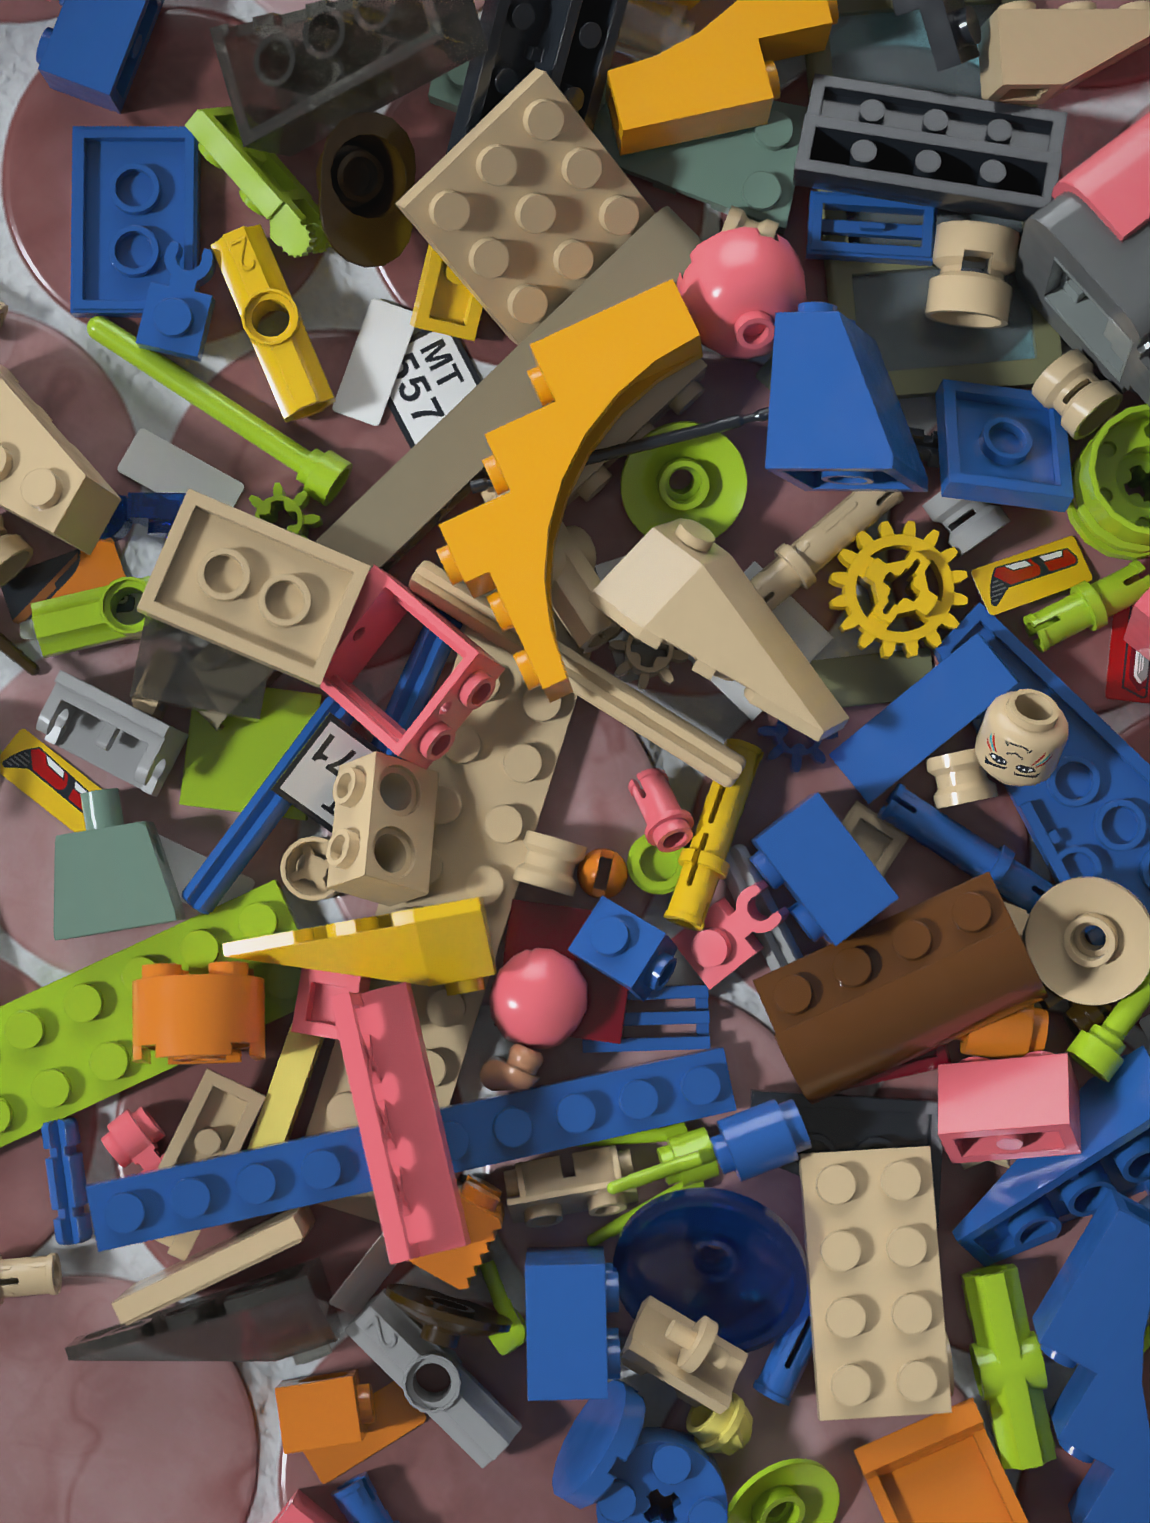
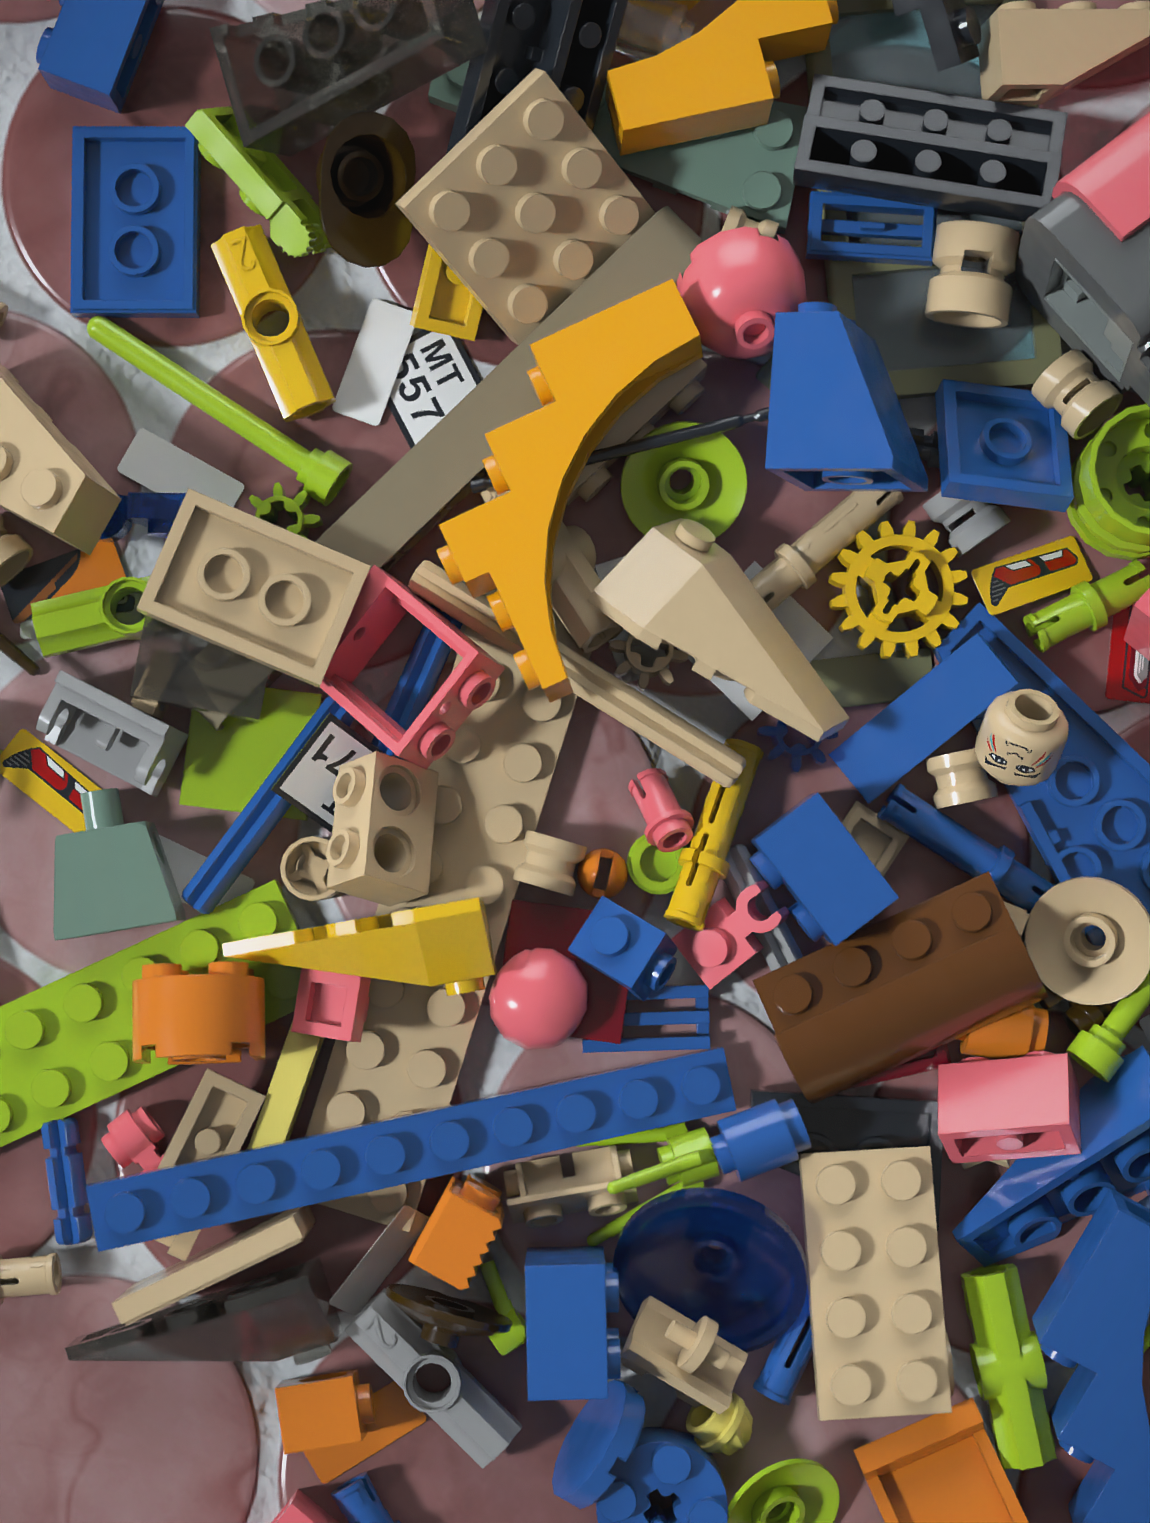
blue plate [136,241,216,362] -> none
coral fence [329,982,471,1265] -> none
nougat arm [480,1043,543,1091] -> none

